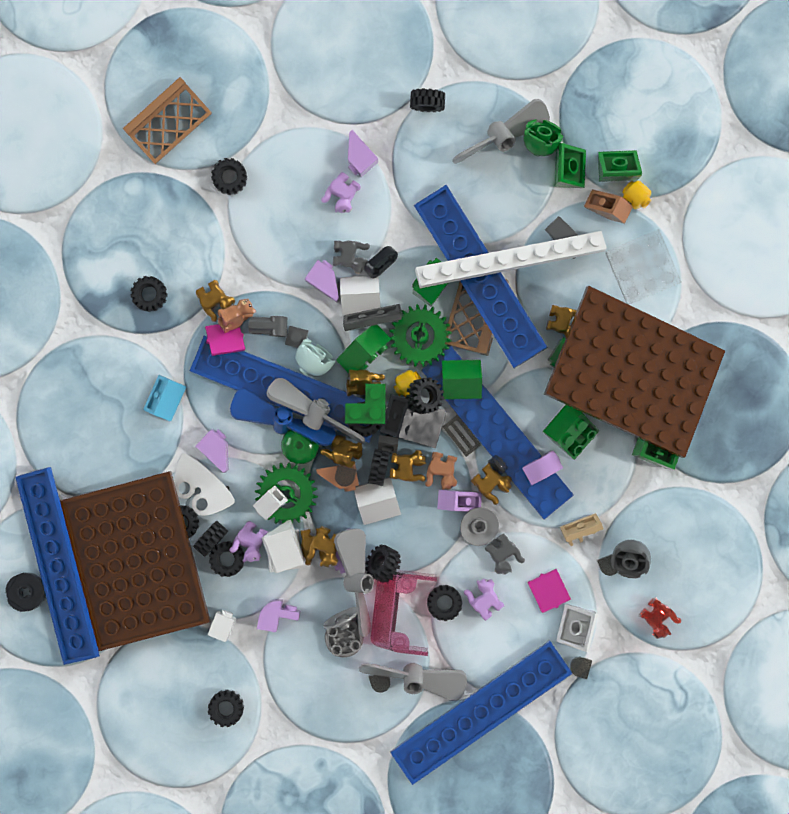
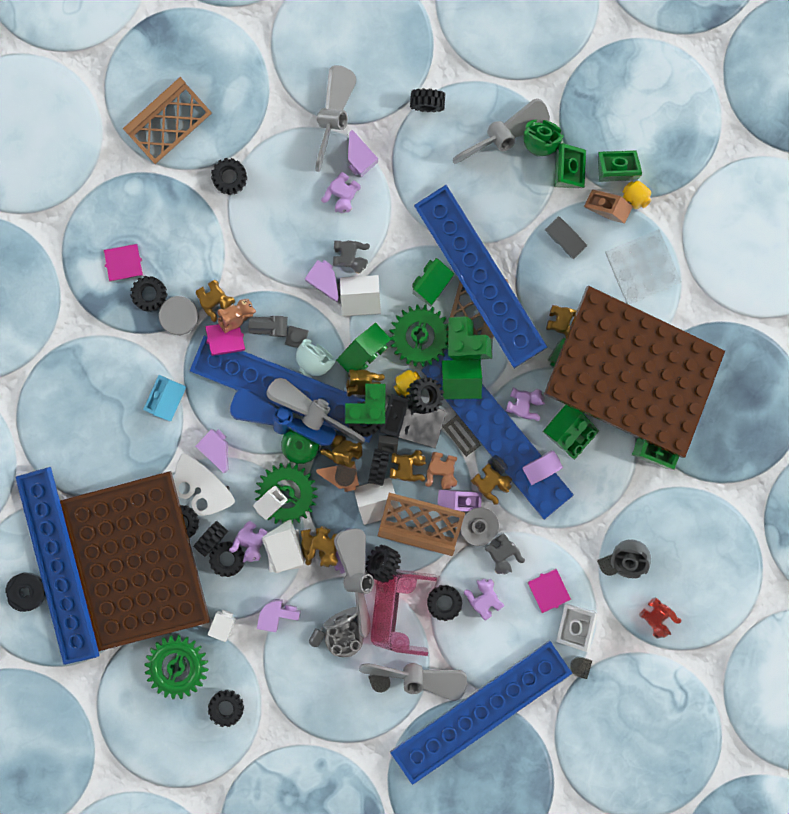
dark grey tile [343,304,402,331] -> none
black beam [364,246,398,278] -> none
white plate [415,231,607,288] -> none
tan plate [560,513,603,546] -> none
none -> dark pink piece [104,244,143,281]
none -> green gear [144,635,209,699]
none -> light grey tile [159,296,199,336]
none -> dark grey piece [309,627,325,647]
none -> light grey piece [315,65,356,172]
none -> medium nougat fence [378,492,465,556]
none -> green brick [448,317,493,360]
none -> lavender animal [506,387,545,421]

